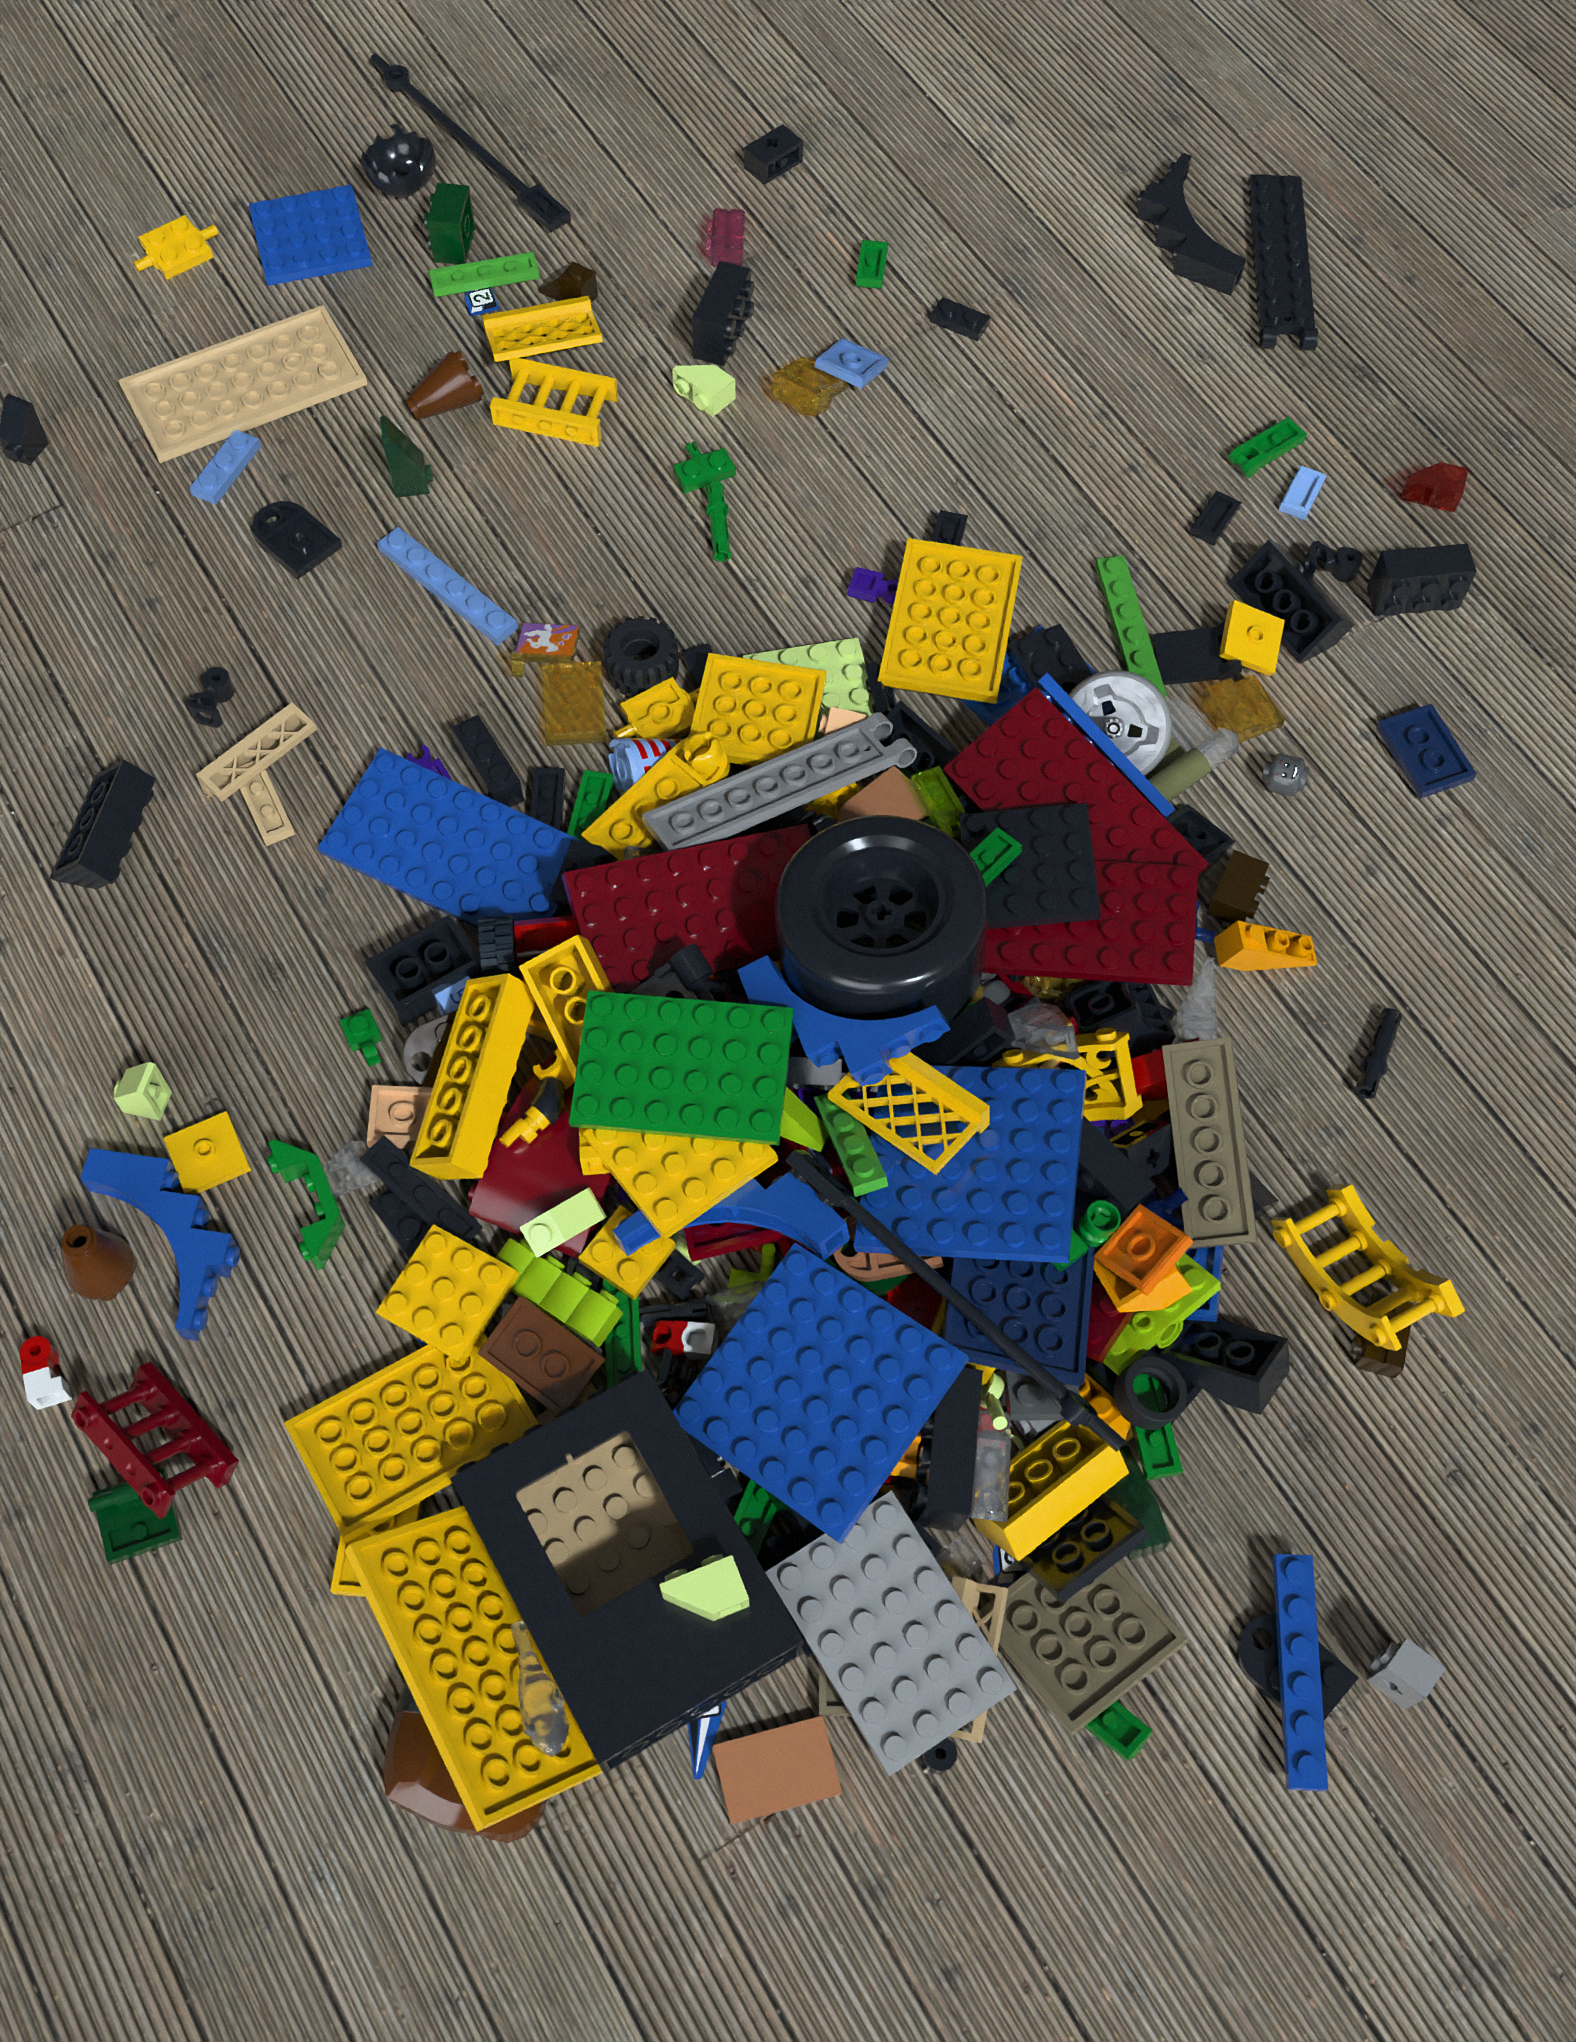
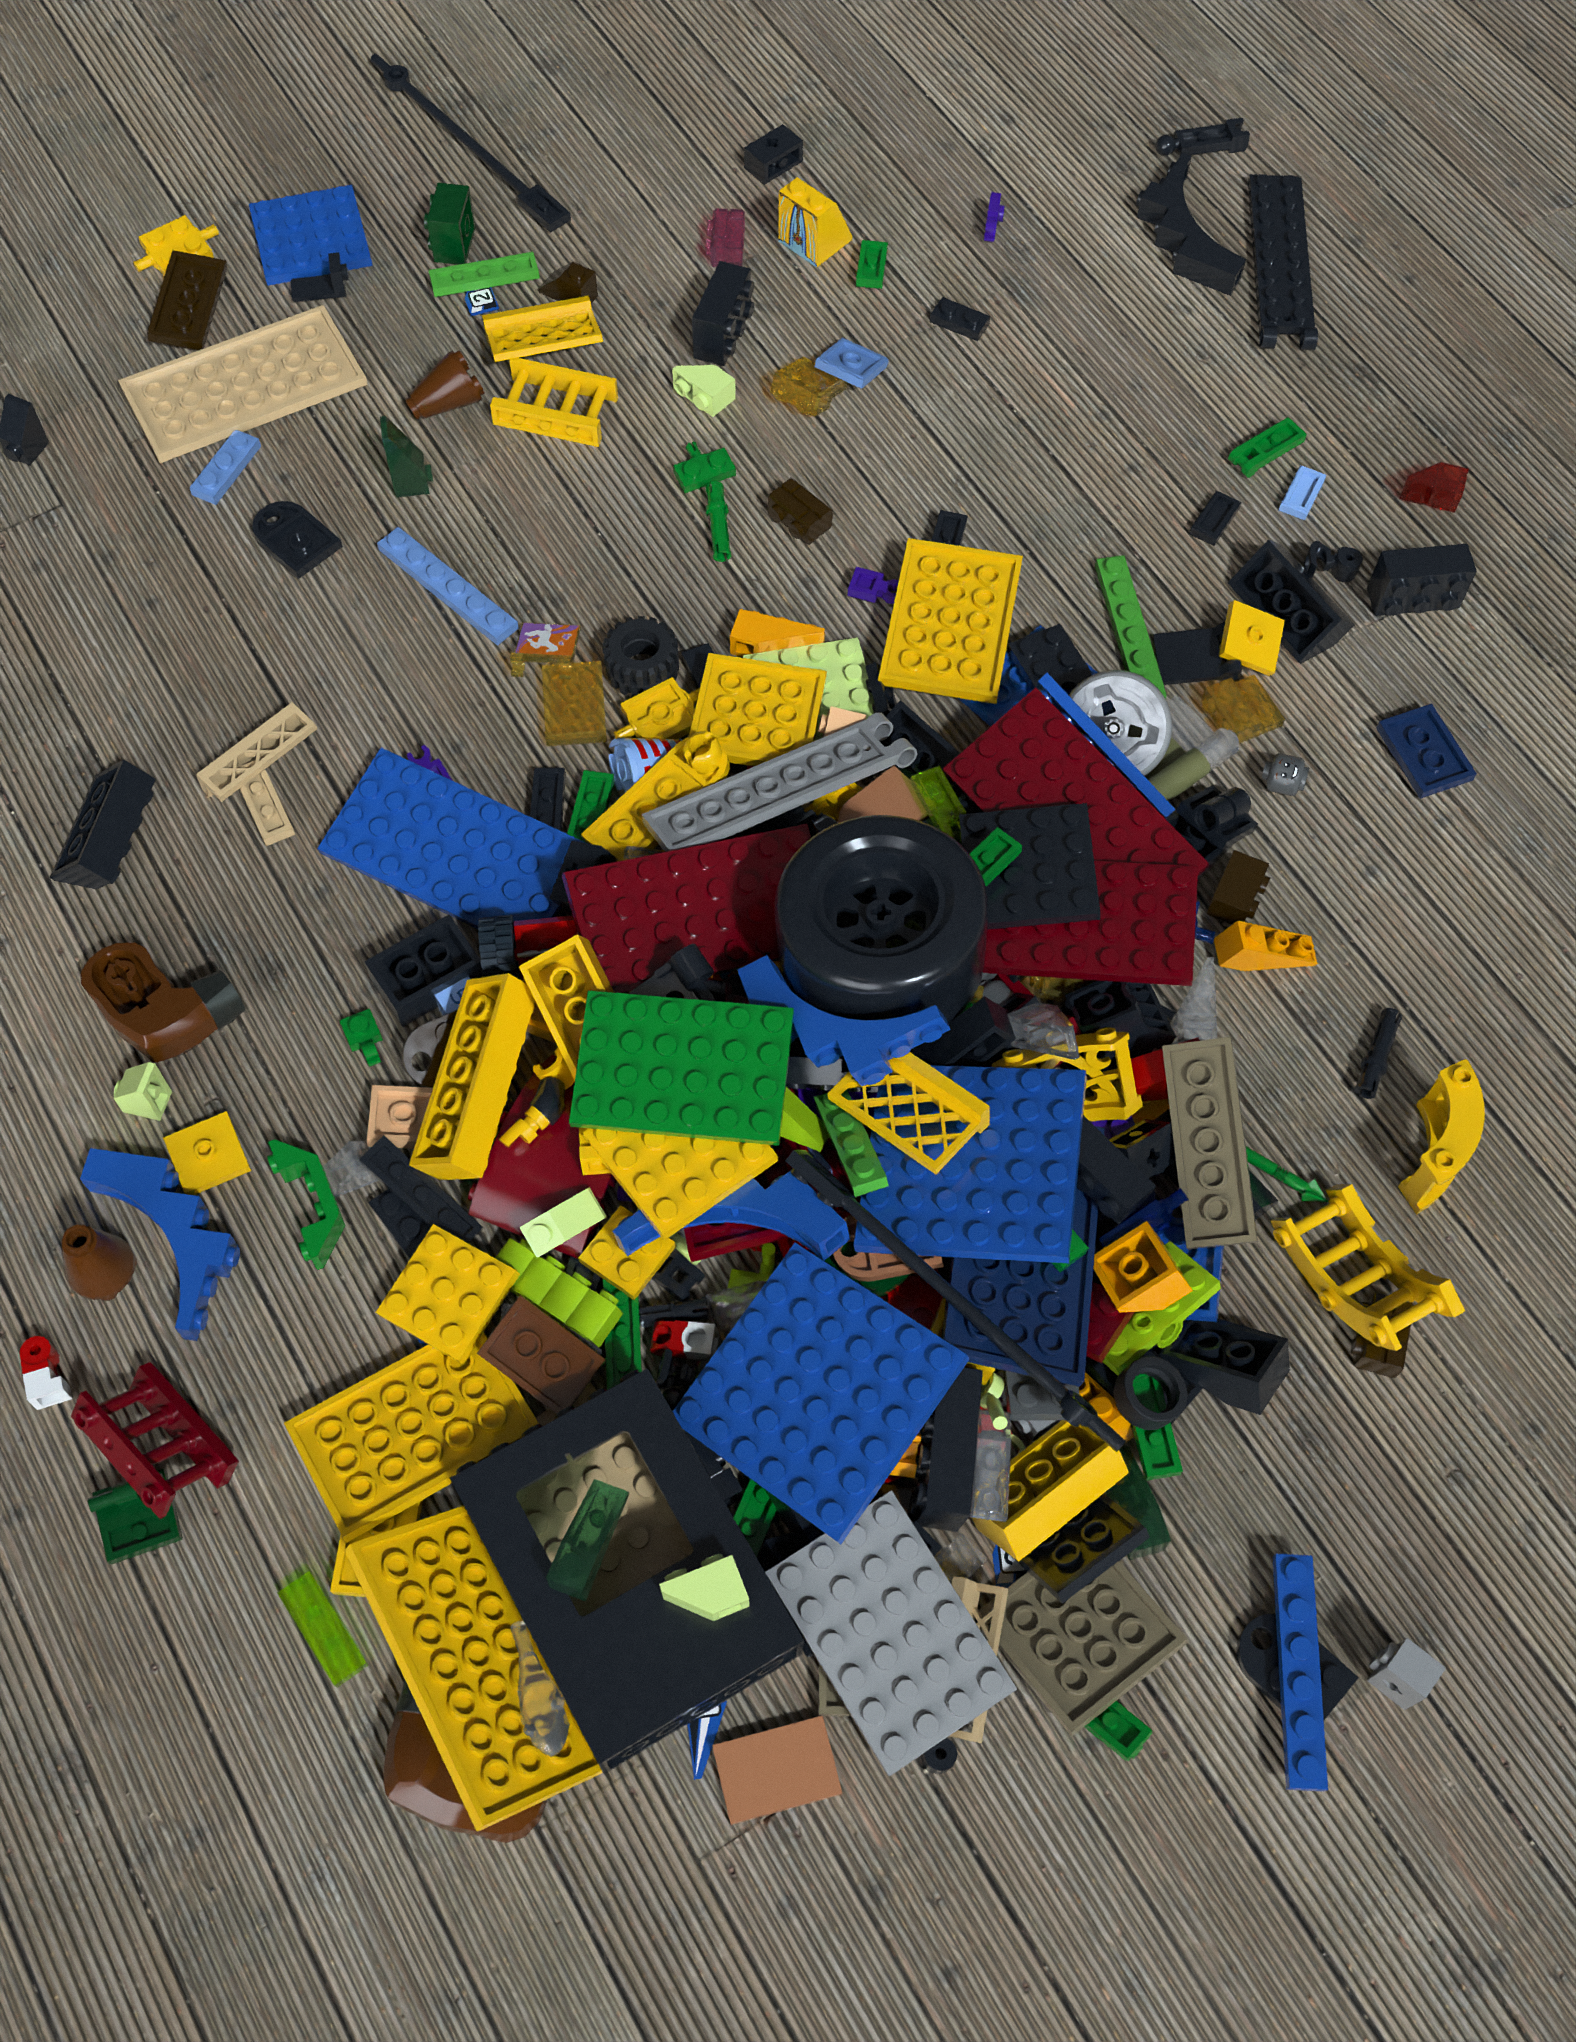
black leg [186,667,235,728] -> none
black piece [362,124,436,198] -> none
black brick [451,715,524,808] -> none
green wheel [1075,1200,1121,1247] -> none
orange tile [1094,1203,1194,1296] -> none
none -> reddish brown piece [81,942,246,1063]
none -> dark brown plate [147,250,227,350]
none -> clear neon green plate [277,1571,369,1688]
none -> black bracket [290,252,349,302]
none -> clear green slope [546,1479,630,1601]
none -> light orange slope [730,609,825,657]
none -> dark brown brick [768,478,833,545]
none -> yellow slope [778,177,852,267]
none -> dark purple plate [984,192,1005,242]
none -> black plate [1155,118,1250,156]
none -> black plate [1175,785,1258,851]
none -> green piece [1246,1146,1328,1202]
none -> yellow fence [1398,1059,1485,1215]

